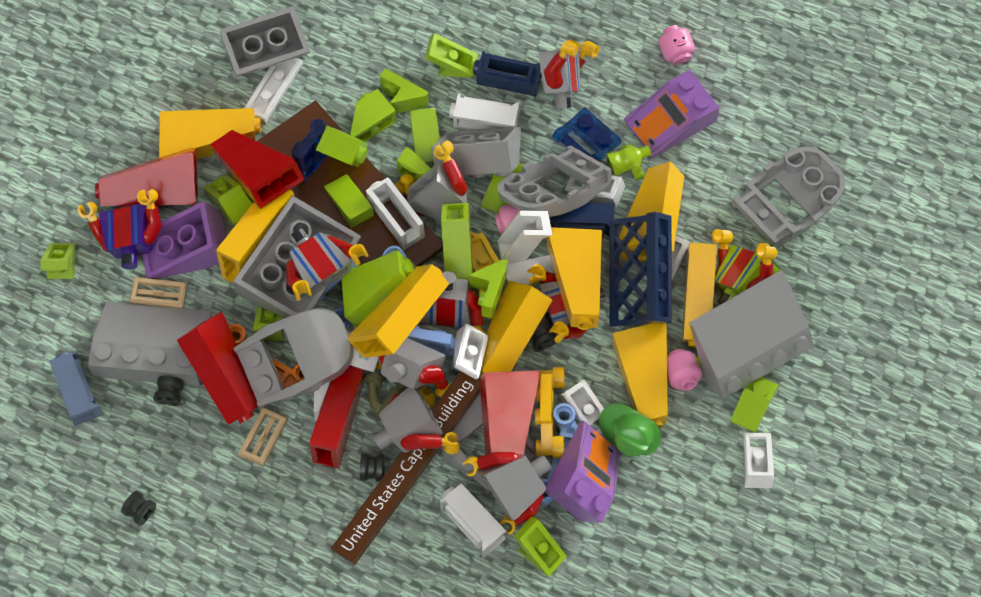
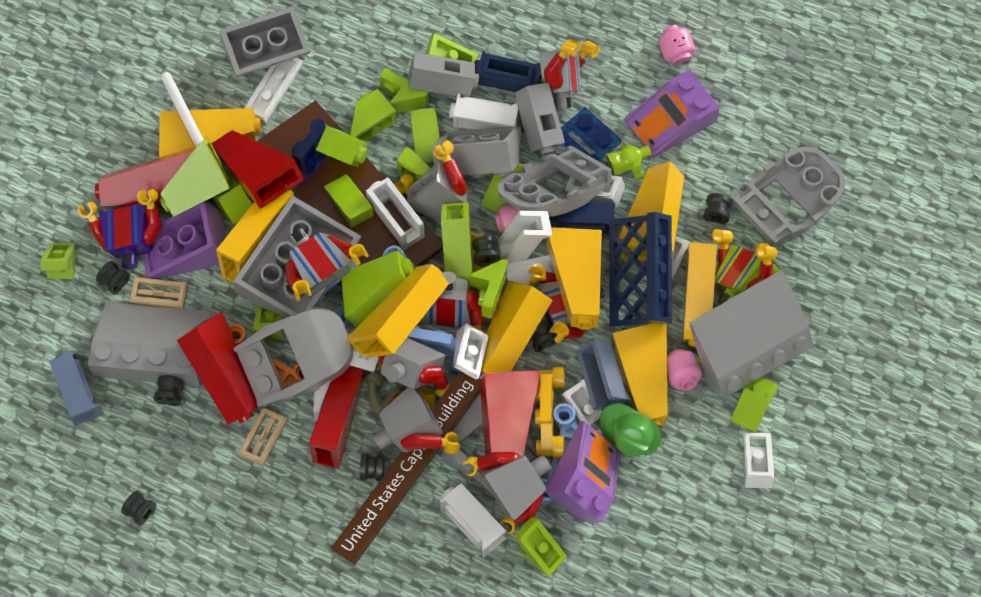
none -> pearl dark grey wheel [96,261,130,295]
none -> lime slope [160,137,233,217]
none -> white piece [161,72,203,147]
none -> light grey brick [409,52,479,98]
none -> pearl dark grey wheel [471,235,501,266]
none -> light grey brick [514,82,565,155]
none -> sand blue window [576,338,633,411]
none -> pearl dark grey wheel [703,193,732,224]

